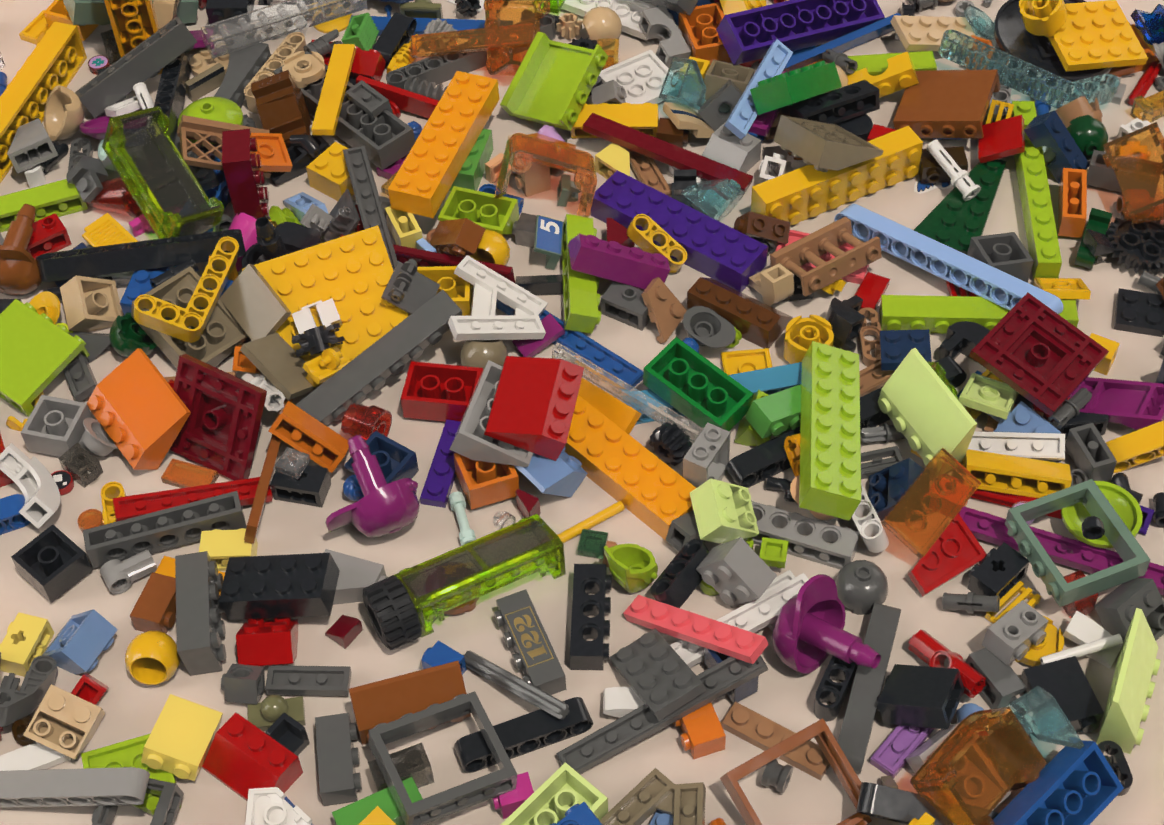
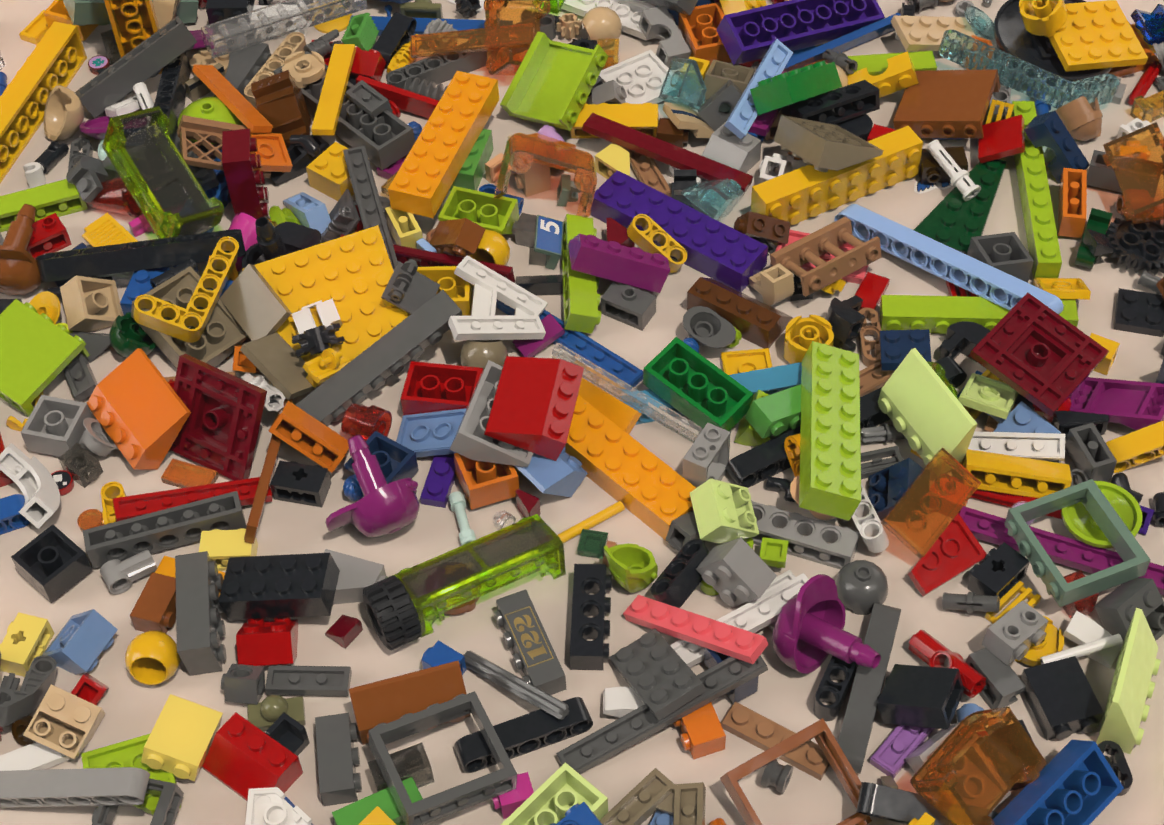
light grey slope [7,118,58,174] -> none
dark grey hinge [215,215,232,231] -> none
clear tile [275,447,310,479] -> none
light grey tile [300,204,333,235] -> none
medium nougat wing [641,277,687,344] -> none
black gear [649,422,693,466] -> none
clear light blue slope [1009,686,1085,749] -> none
dark grey axle [1048,388,1092,429] -> none
dark green cylinder [1067,115,1109,161] -> none
black hinge [1081,516,1105,540] -> none
none -> orange tile [192,64,273,133]
none -> medium blue tile [396,408,466,458]

